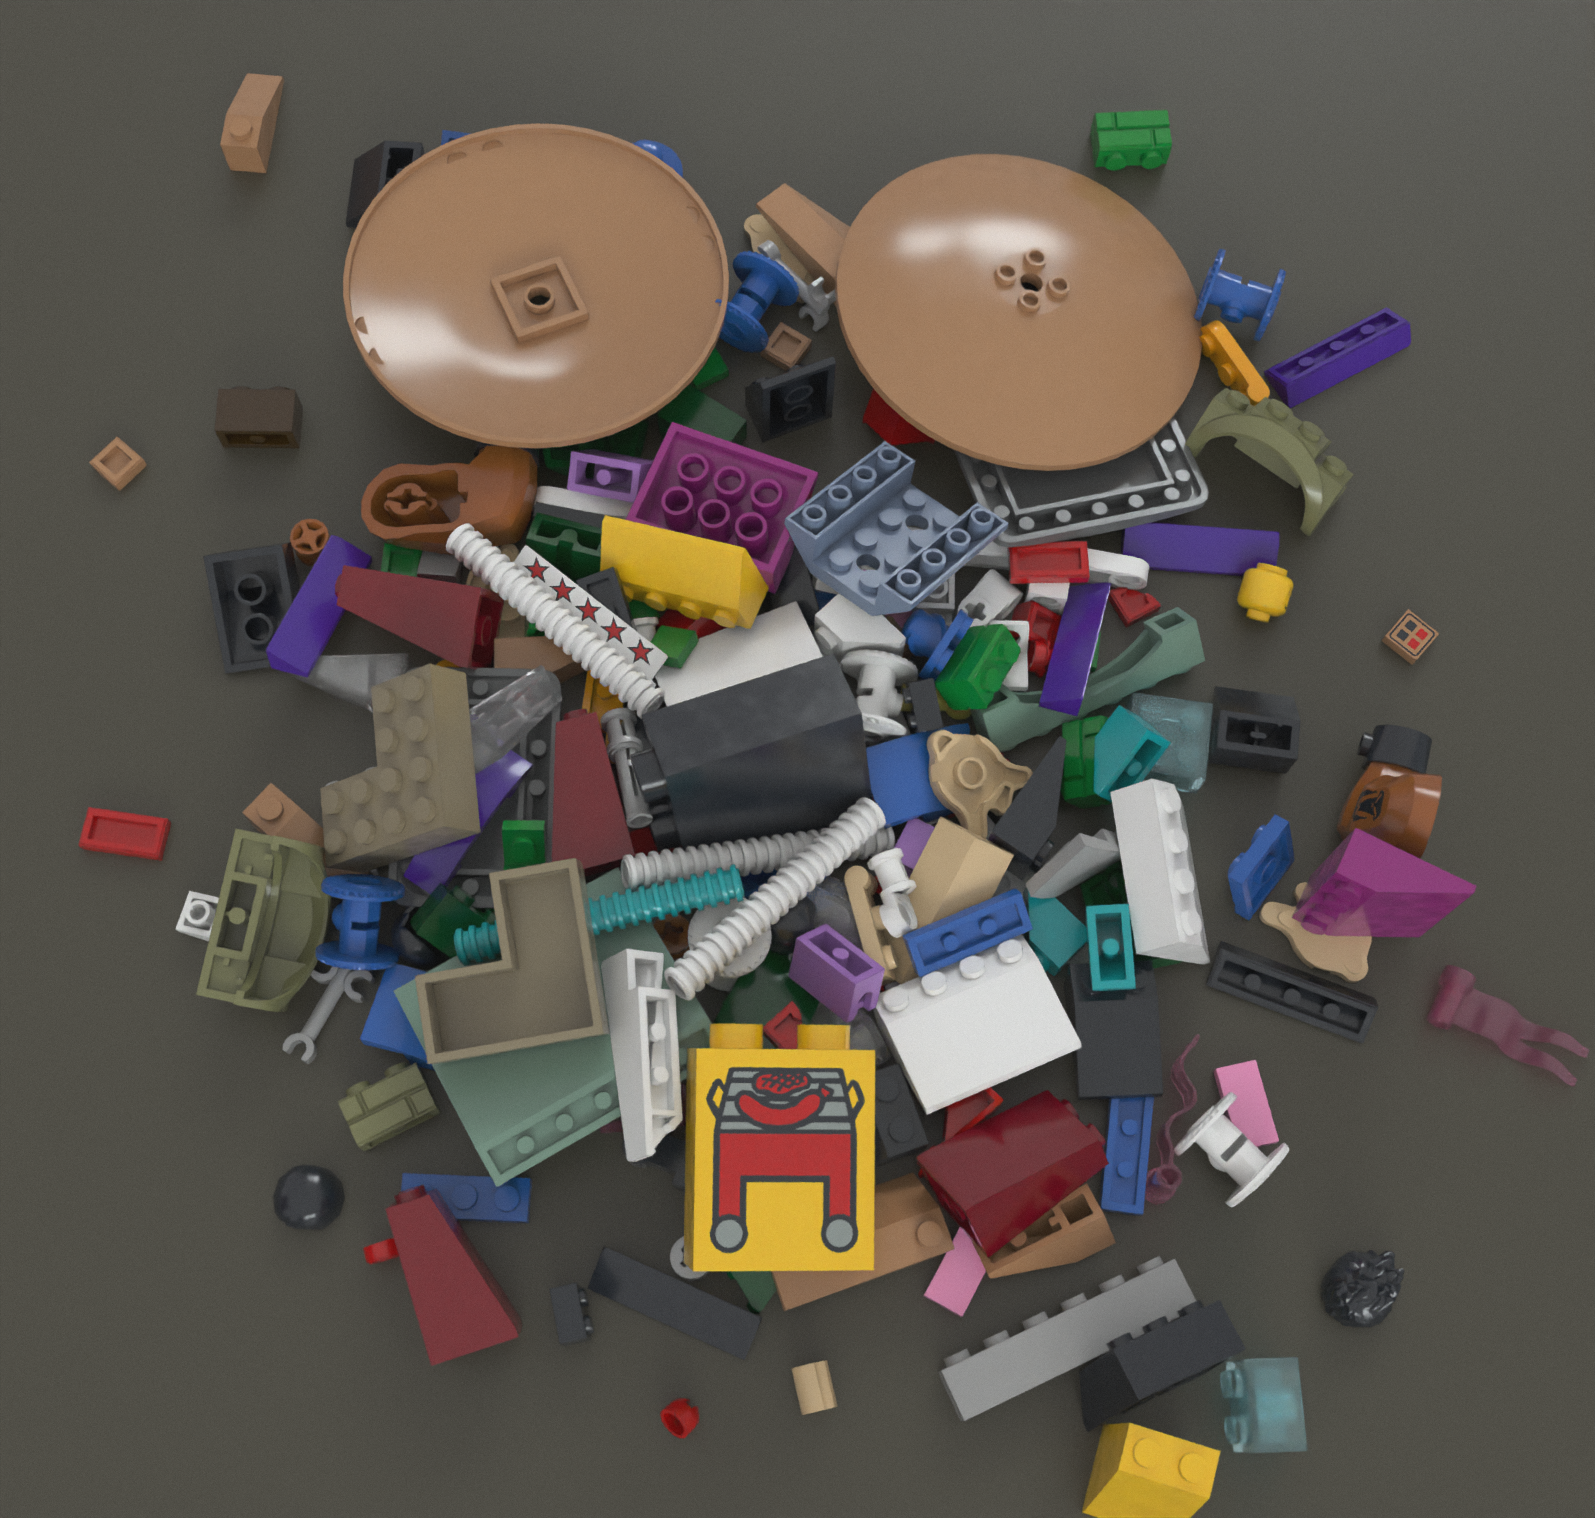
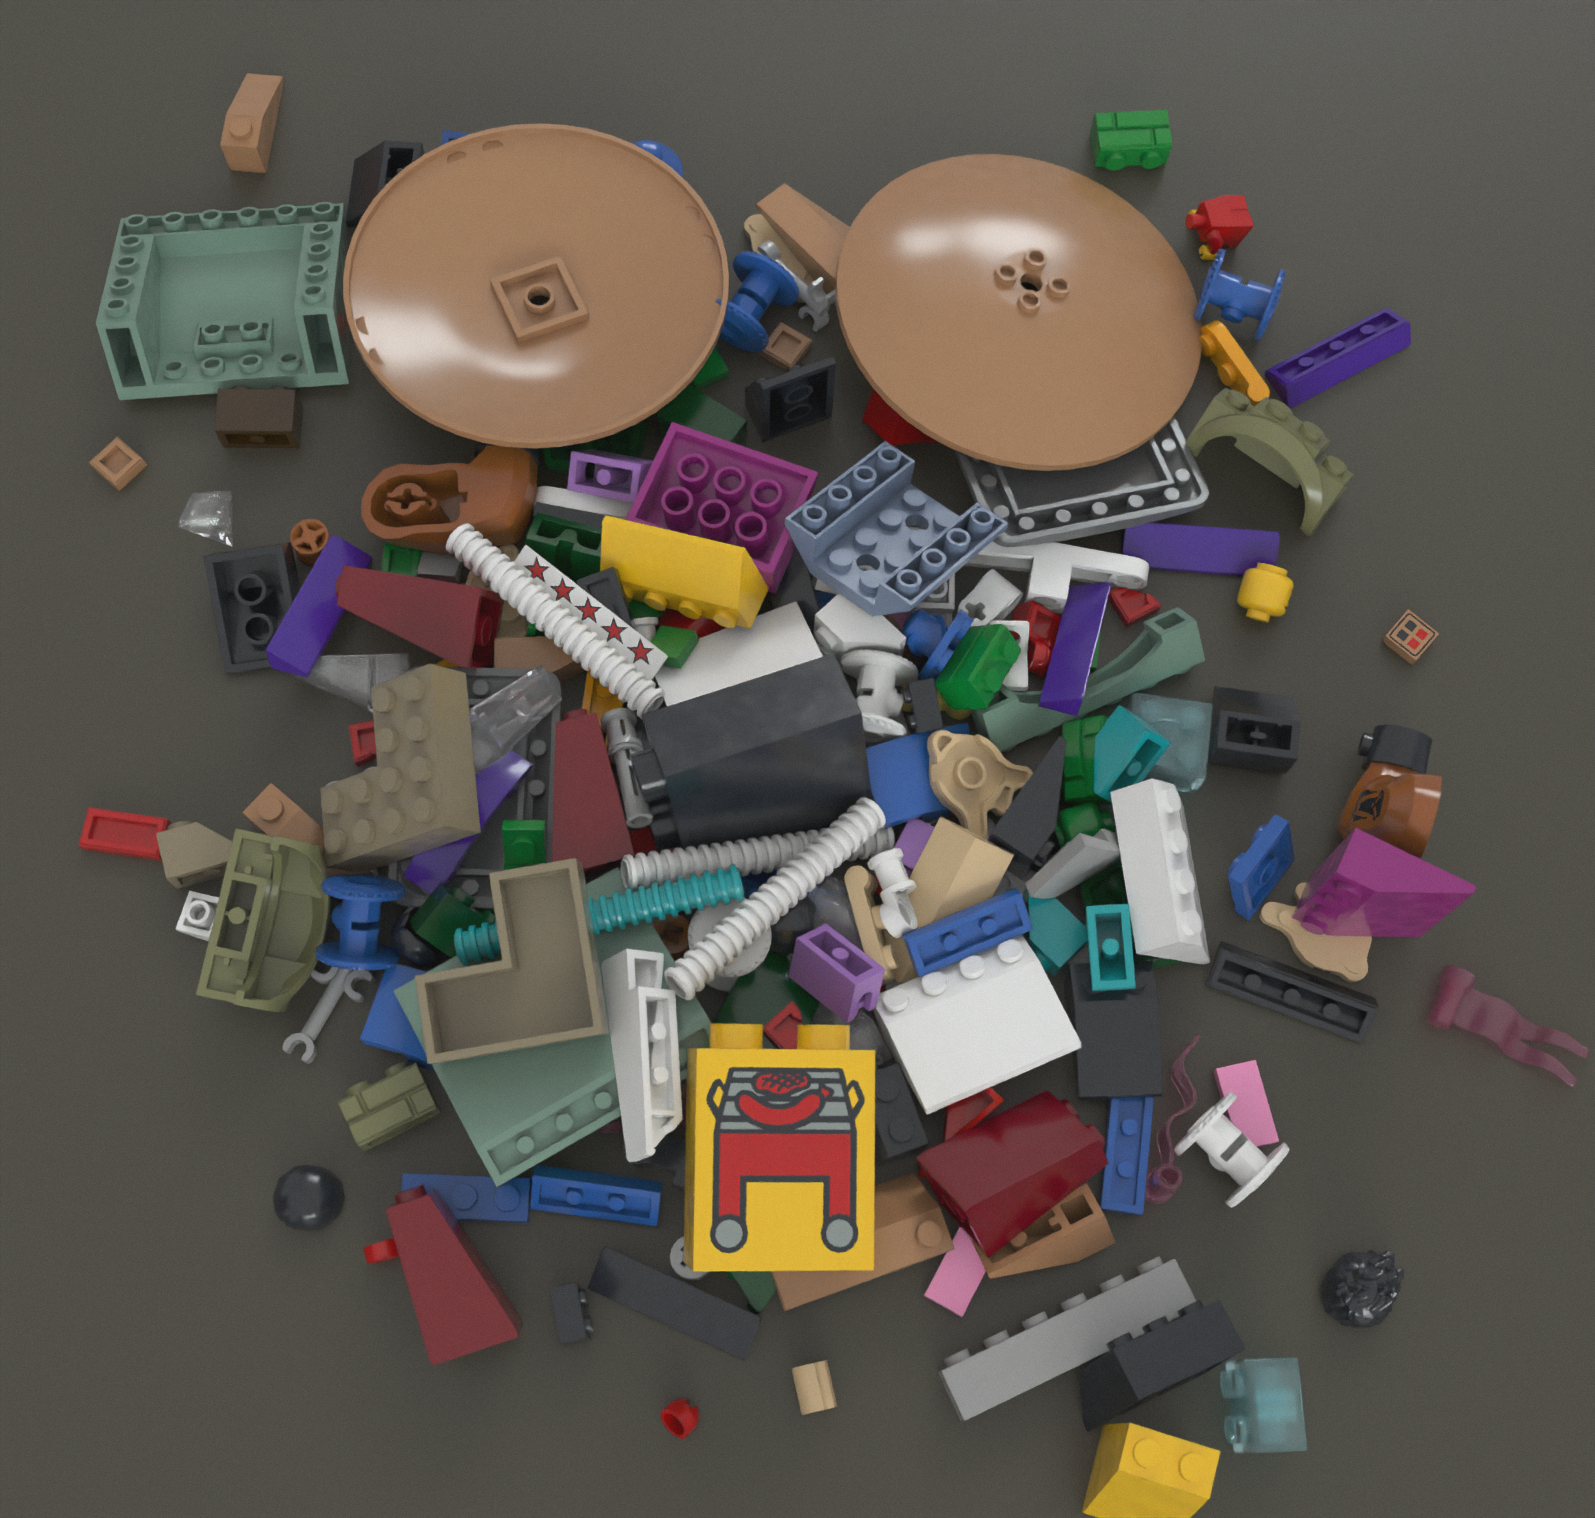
red tile [1007,541,1090,584] -> none
none -> sand green slope [96,202,351,400]
none -> dark tan slope [156,821,232,889]
none -> clear slope [178,490,233,547]
none -> red tile [348,720,377,766]
none -> blue plate [530,1165,663,1226]
none -> green head [1055,802,1115,848]
none -> red piece [1185,195,1254,260]

